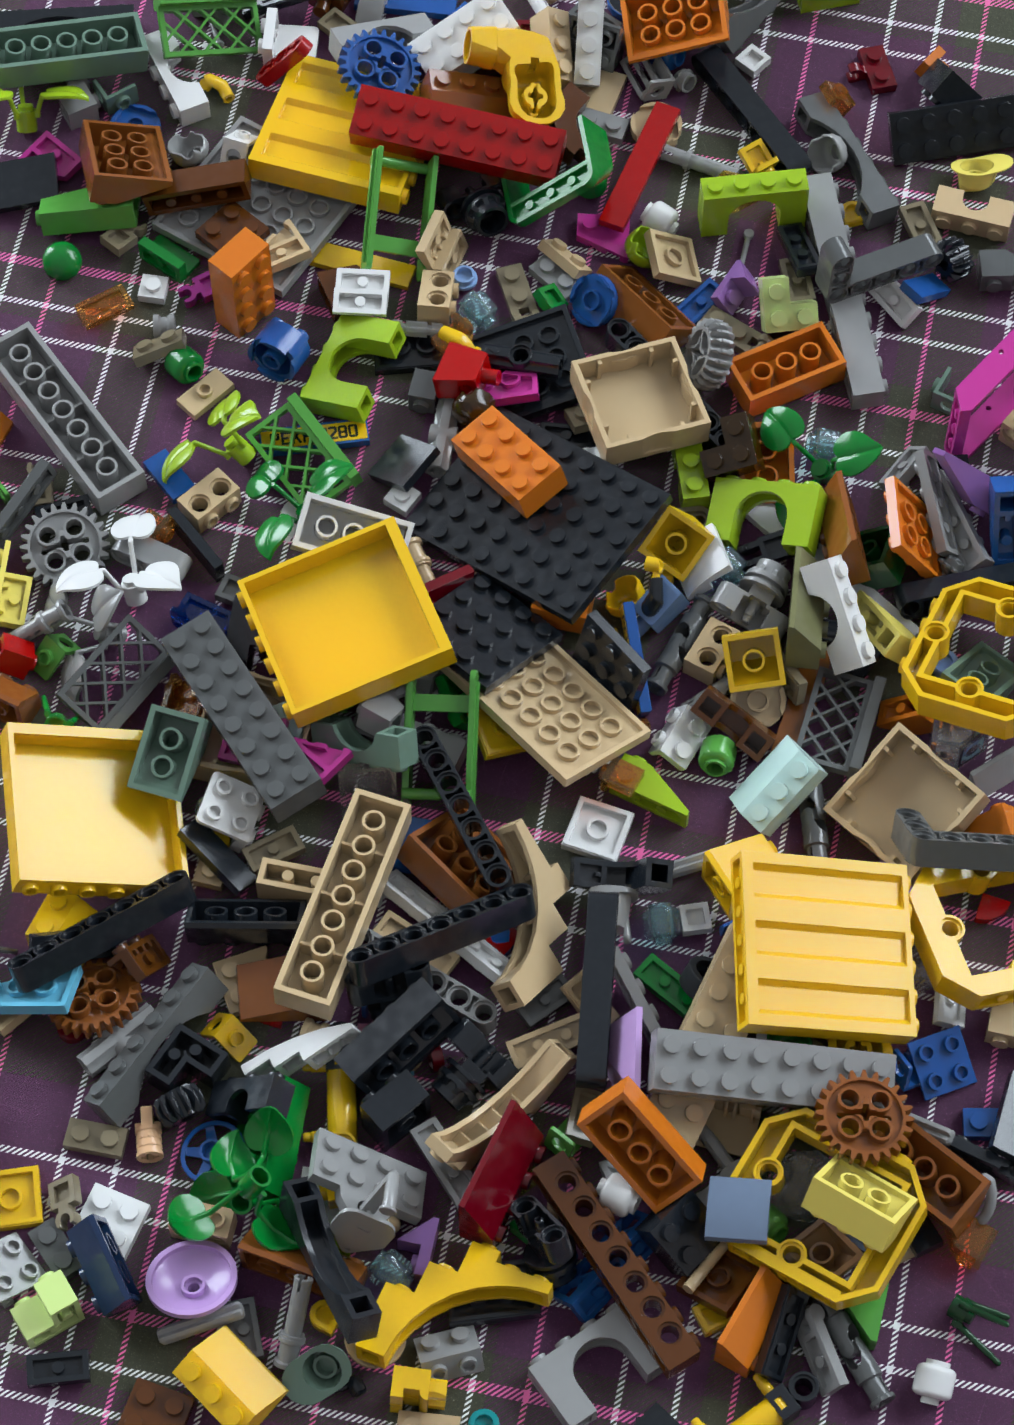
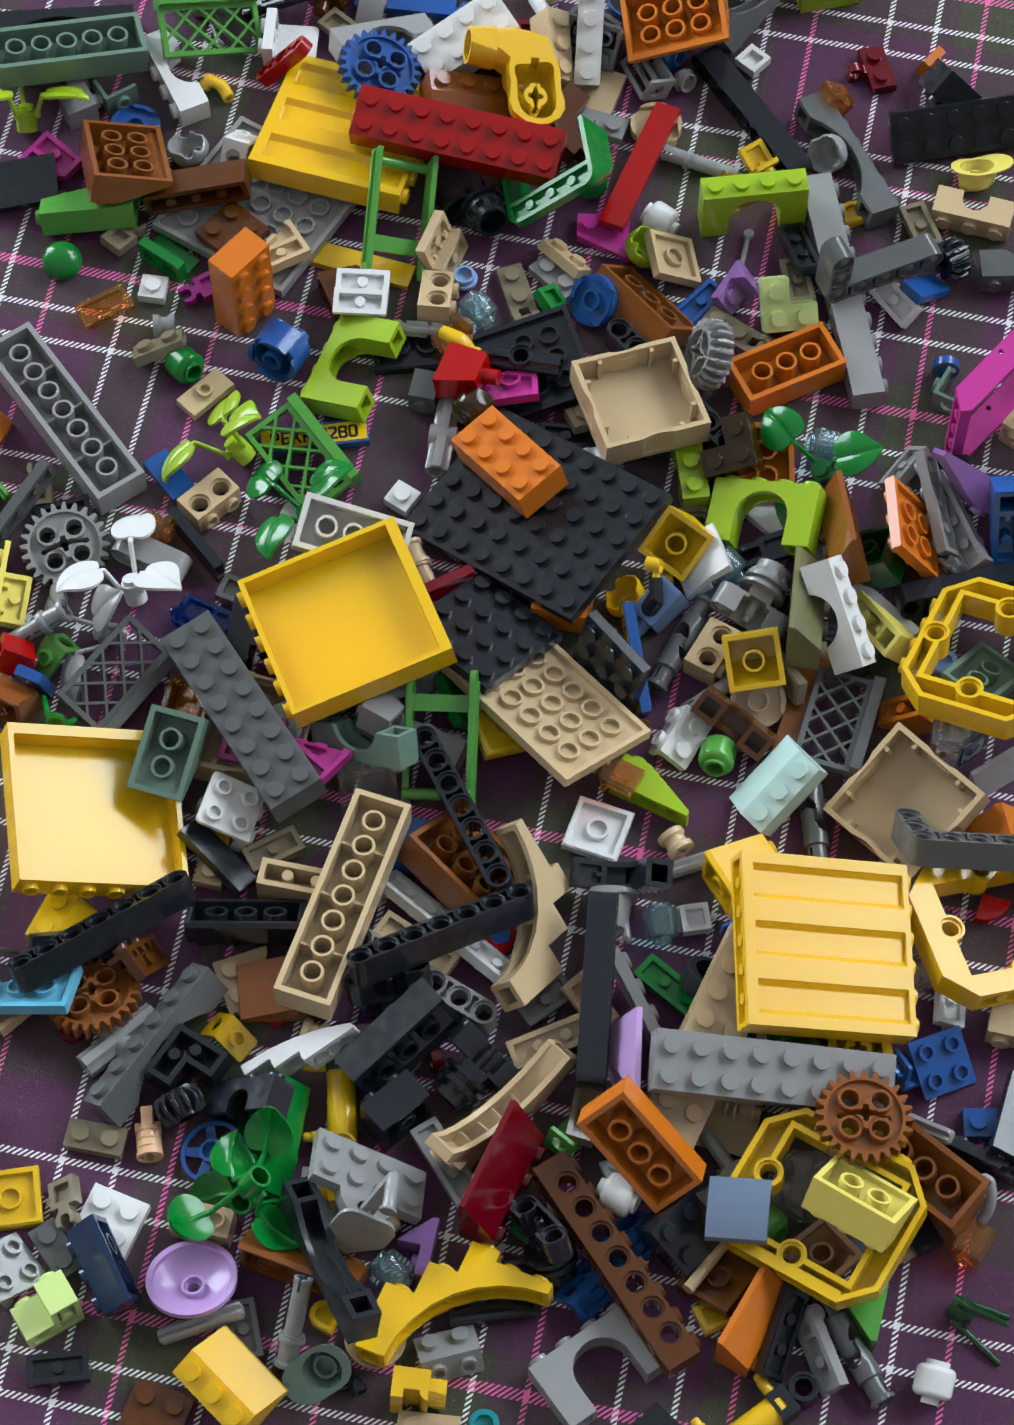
black tile [368,434,441,493] -> none
none -> blue tile [14,664,56,698]
none -> tan wheel [658,825,694,861]
none -> blue tile [932,355,959,379]

